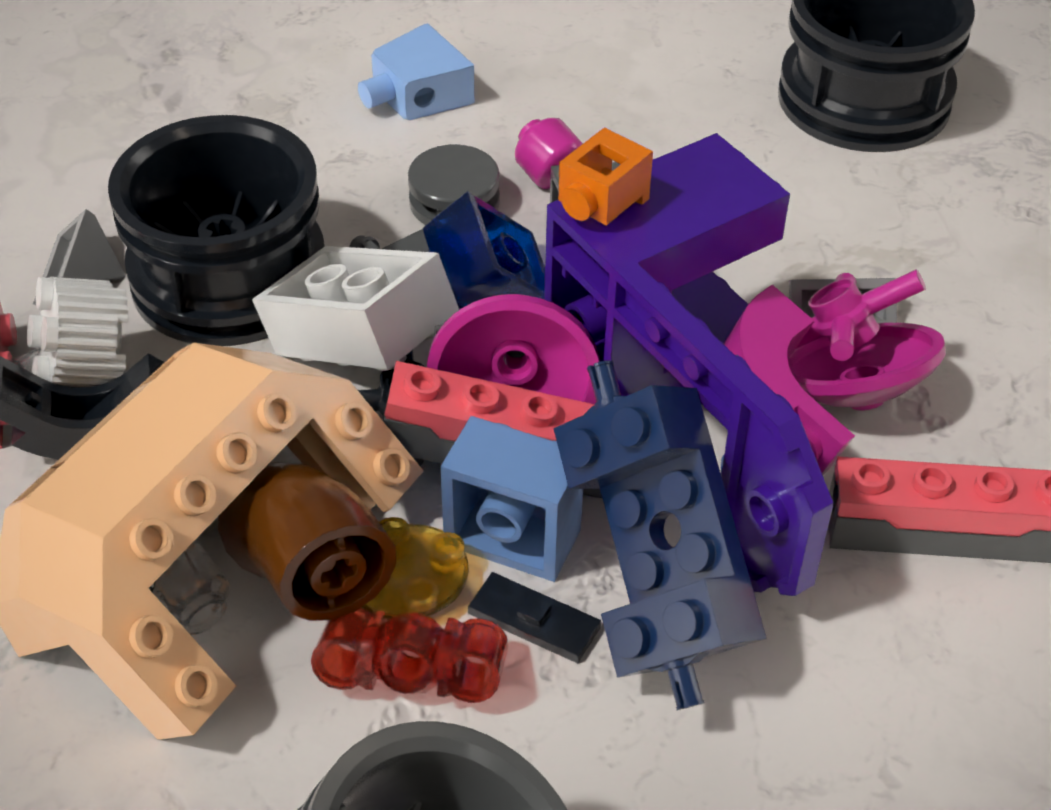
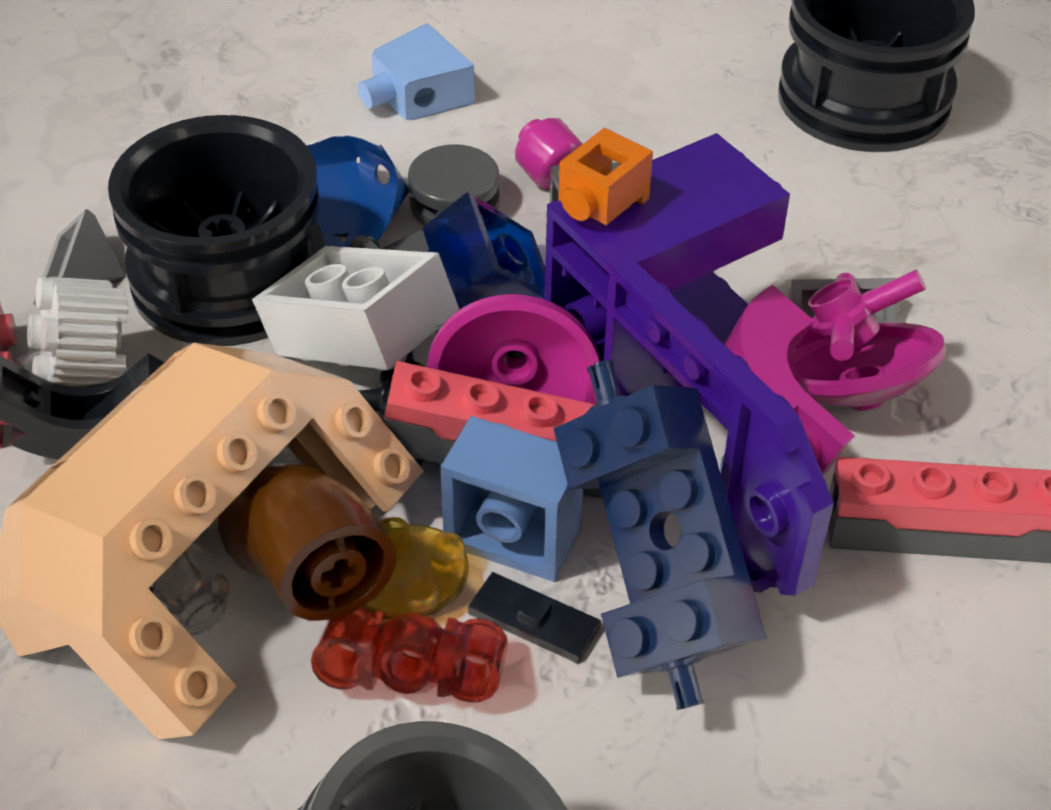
none -> blue piece [307,135,409,247]

